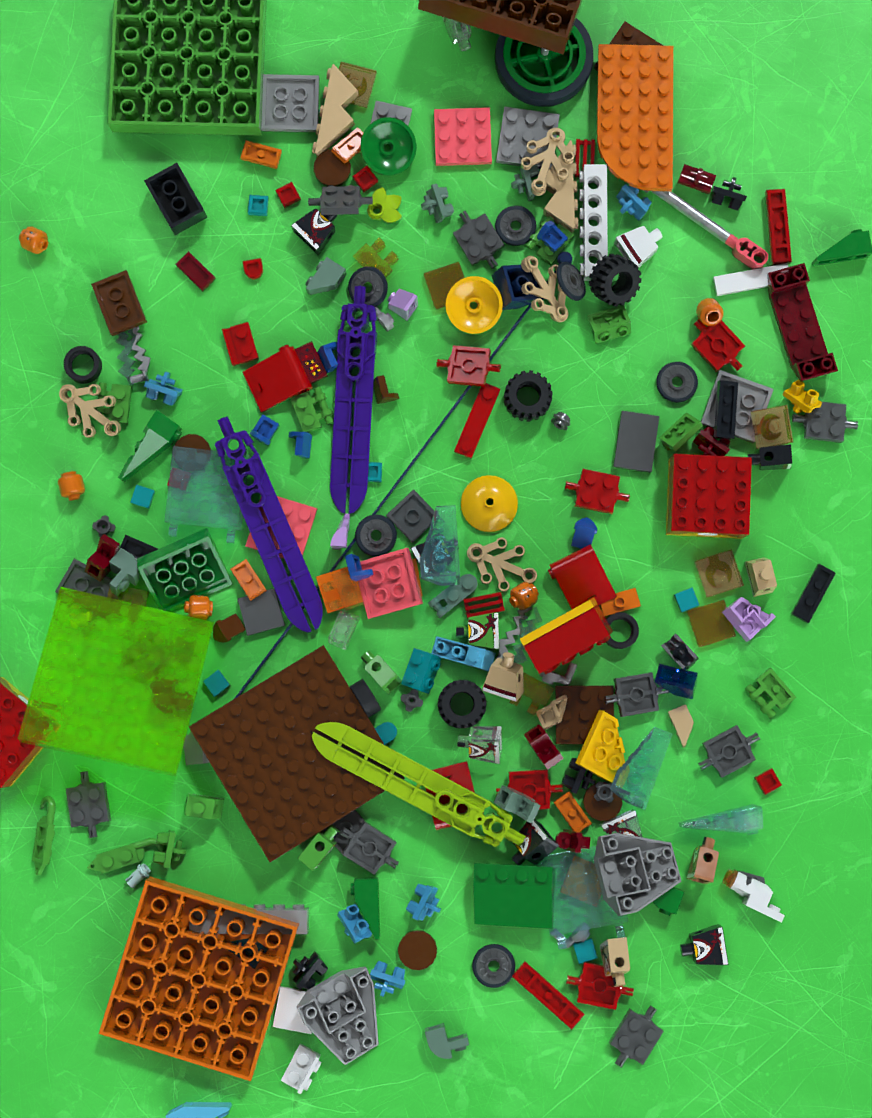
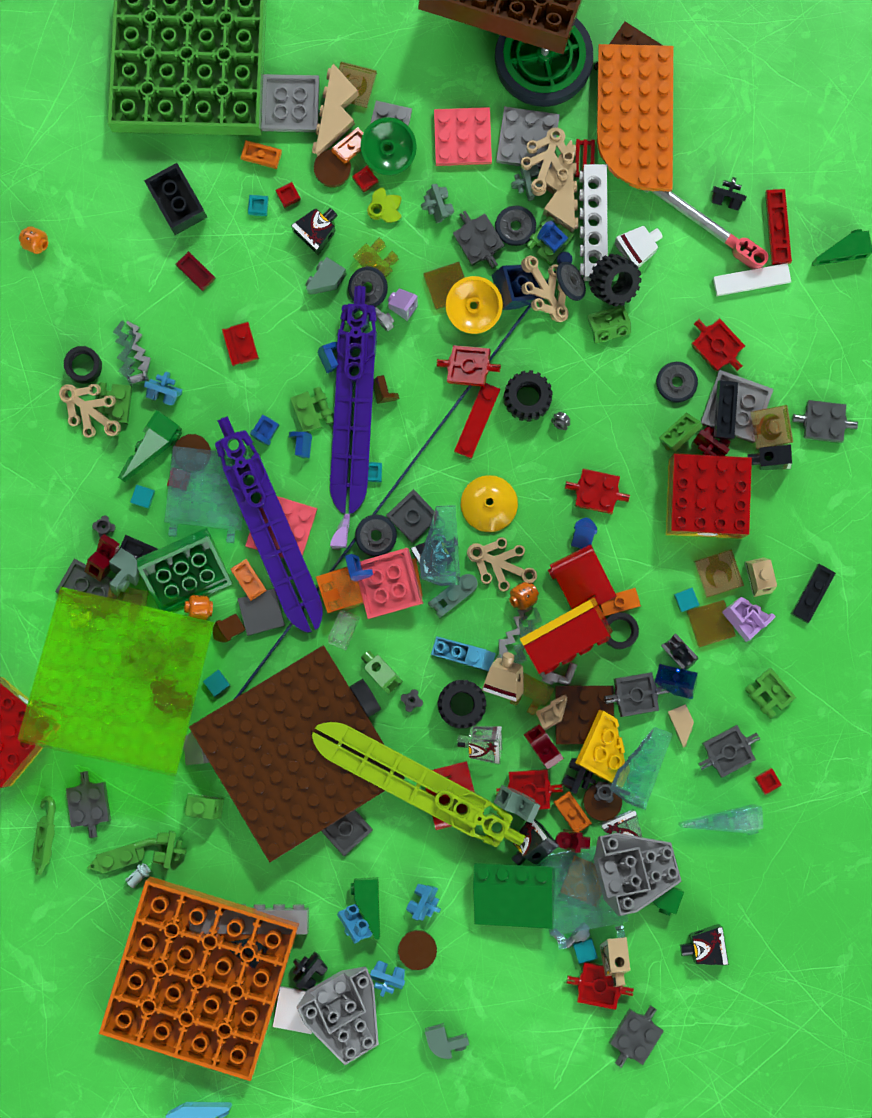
orange head [58,471,85,501] -> none
reddish brown plate [91,270,147,336] -> none
red tile [242,258,263,280] -> none
red door [243,345,313,413] -> none
white bracket [281,1043,322,1095] -> none
dark red tile [295,341,328,384] -> none
bright green torso [298,825,340,871] -> none
dark grey plate [308,185,373,215] -> none
dark grey plate [340,821,399,875] -> none
teal tile [375,722,397,745] -> none
teal bracket [401,648,441,694] -> none
clear torso [442,17,472,51] -> none
torso [456,612,499,650] -> none
red tile [463,592,505,618] -> none
dark grey wheel [472,944,515,988] -> none
red plate [512,961,585,1030] -> none
dark grey tile [613,411,660,473] -> none
dark azure hips [616,184,652,221] -> none
dark red hips [678,164,716,194] -> none
nougat torso [687,837,719,884] -> none
orange head [696,298,724,326] -> none
white plate [723,869,785,923] -> none
dark red slope [767,263,838,382] -> none
yellow hips [783,380,822,414] -> none

